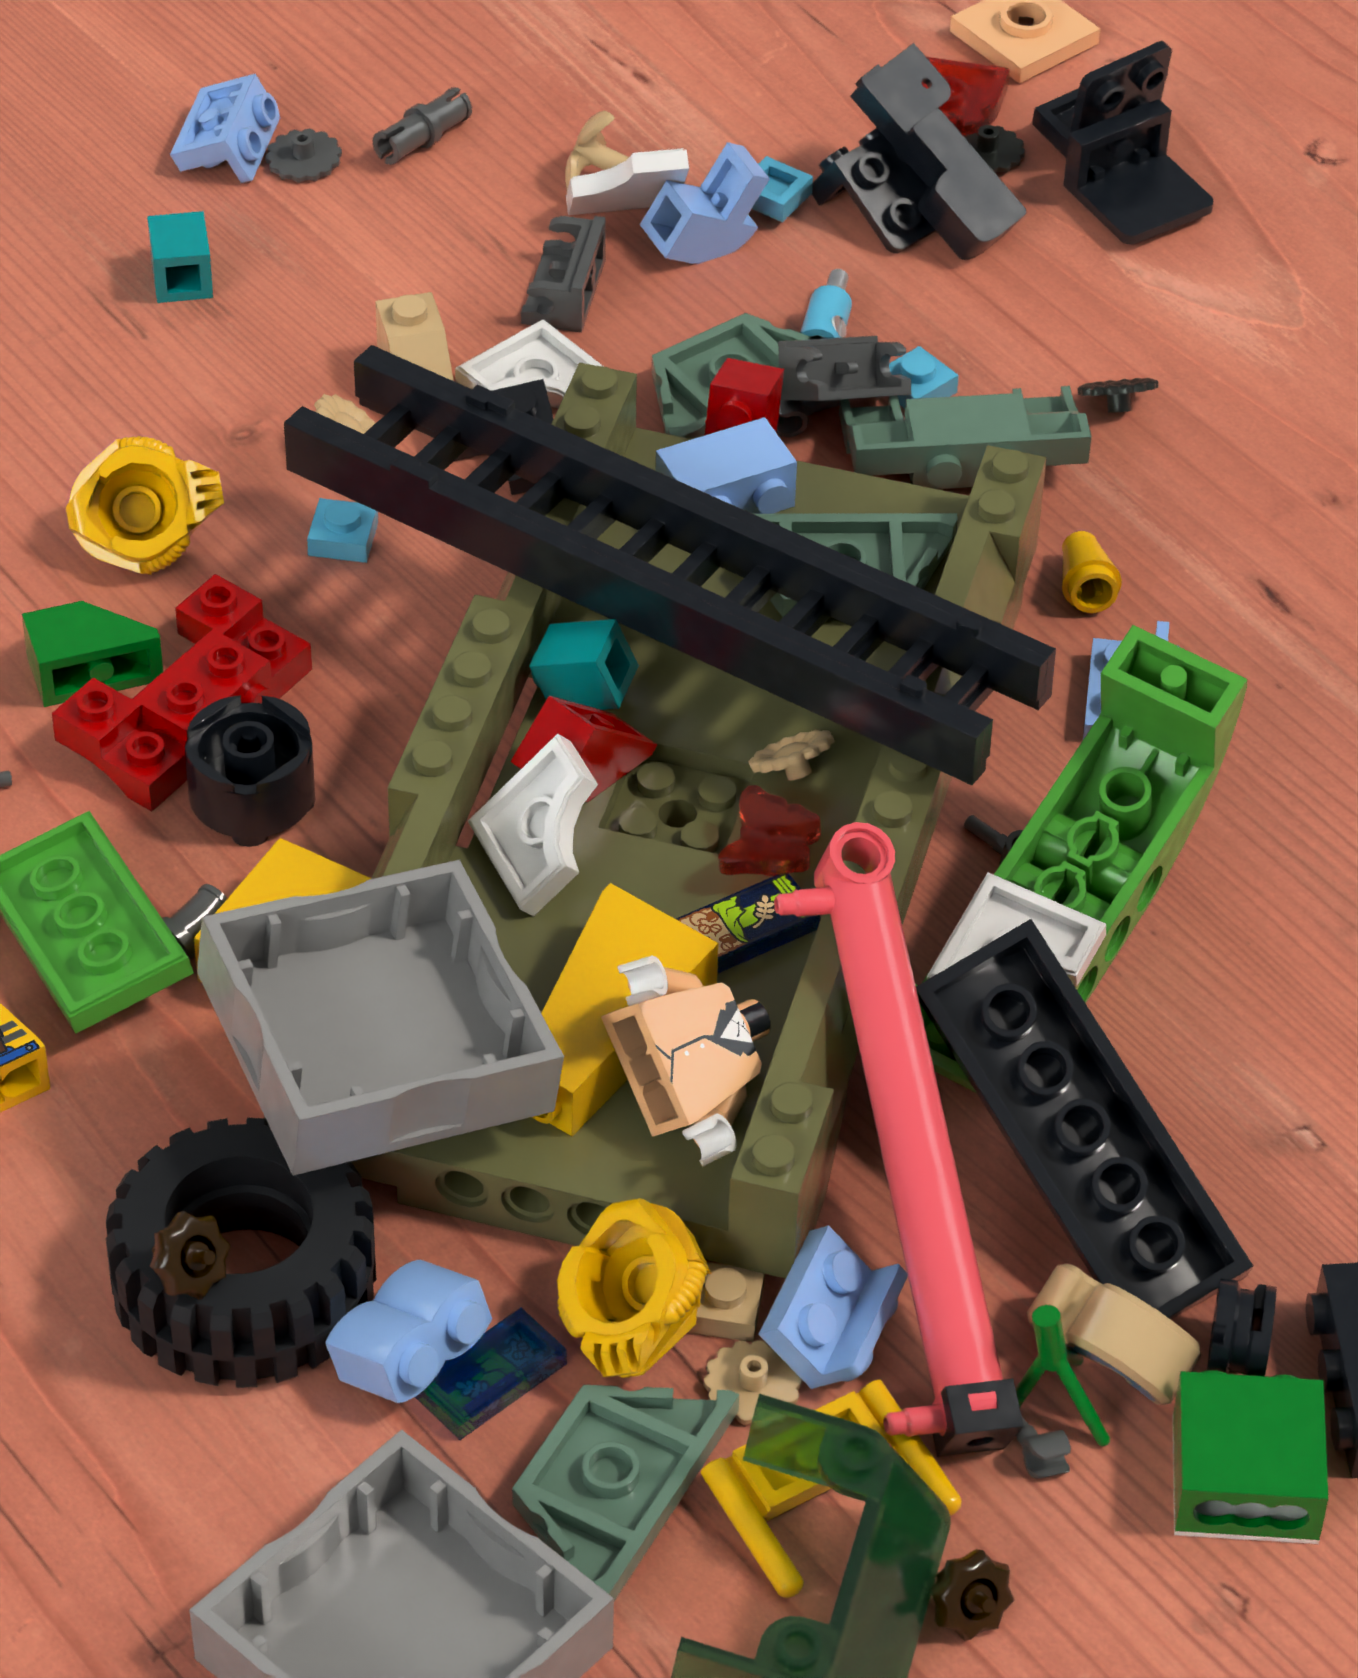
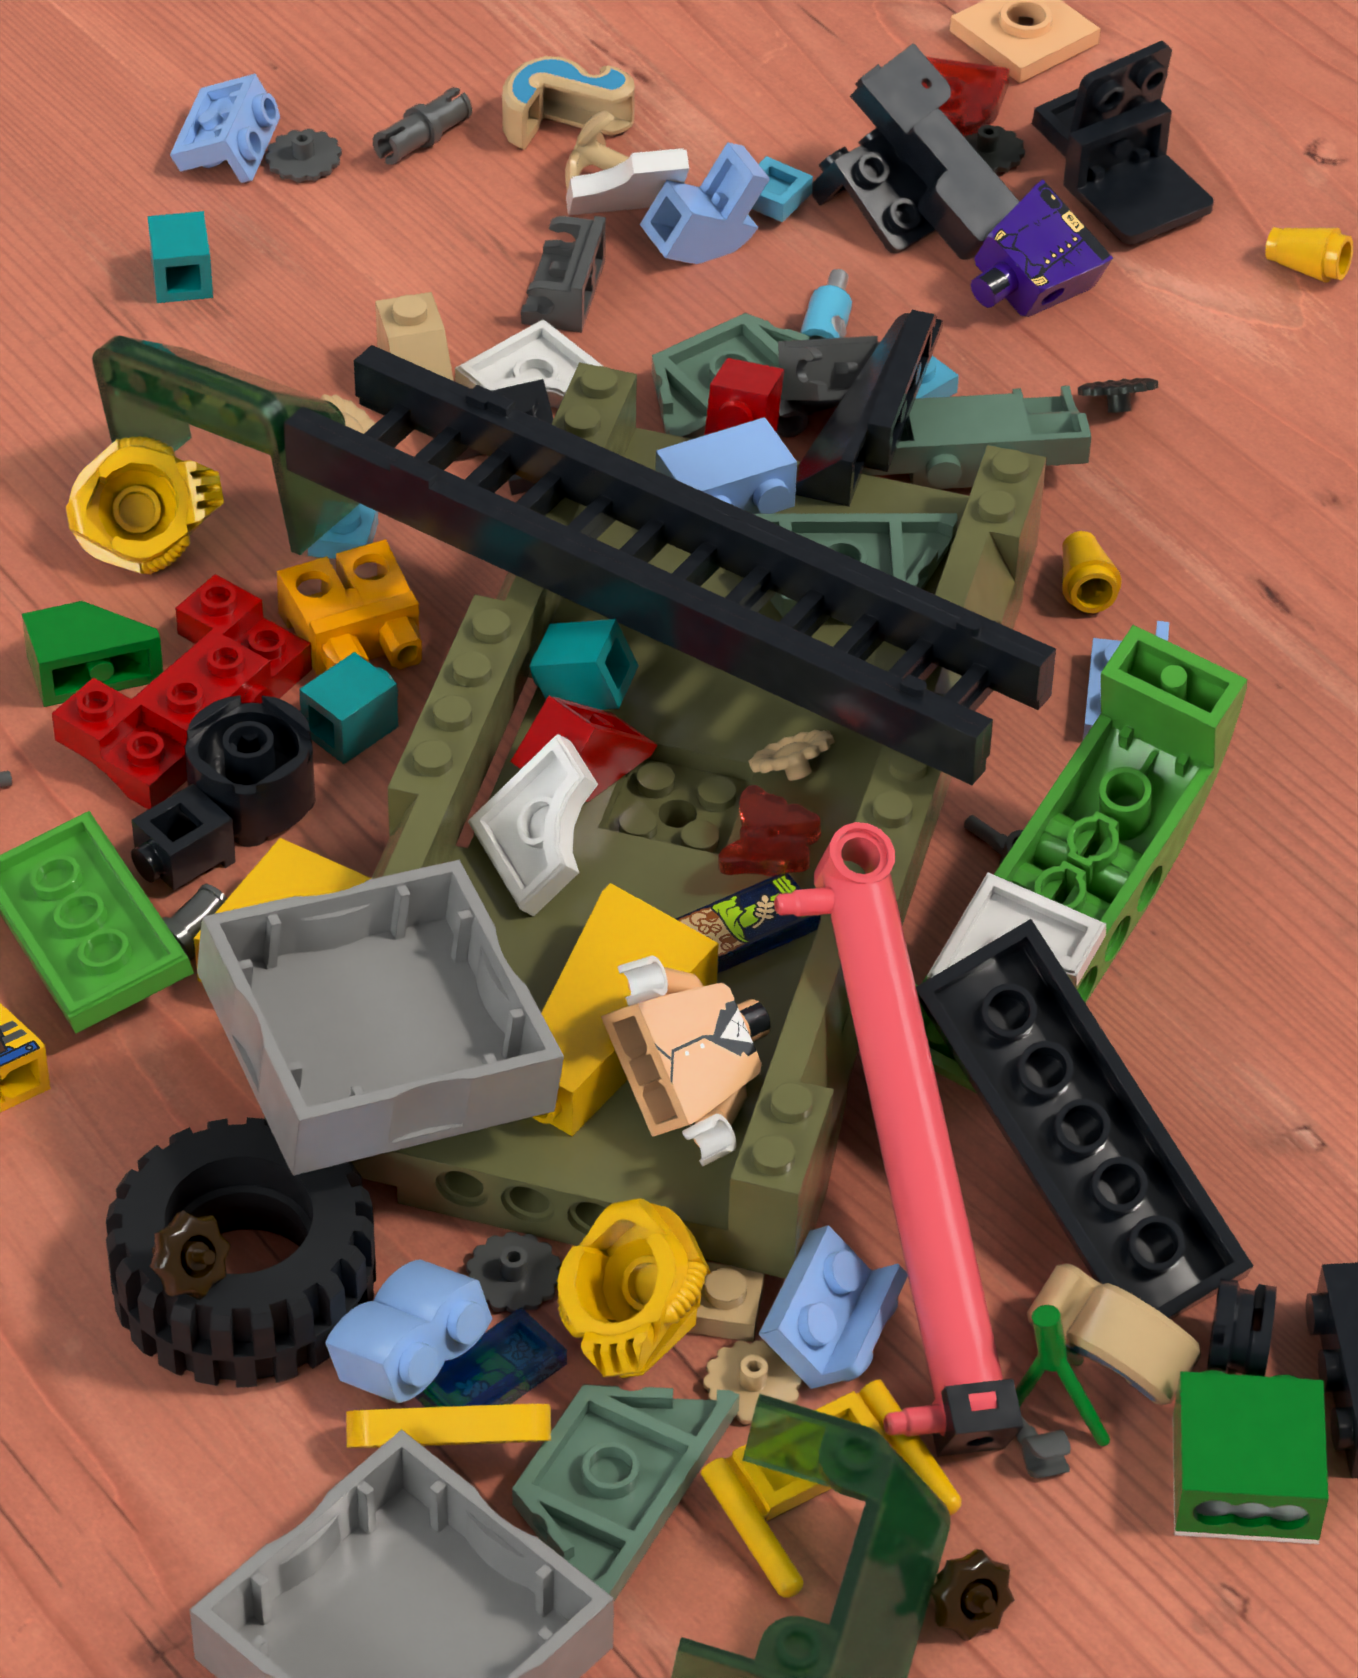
none -> clear green windscreen [92,336,360,555]
none -> black brick [131,783,236,890]
none -> light orange hips [277,539,422,675]
none -> teal brick [299,652,399,764]
none -> yellow beam [346,1404,551,1448]
none -> dark grey piece [466,1231,561,1315]
none -> tan animal [502,56,635,150]
none -> black wedge [795,310,943,506]
none -> dark purple torso [971,180,1113,317]
none -> yellow cone [1265,227,1353,283]

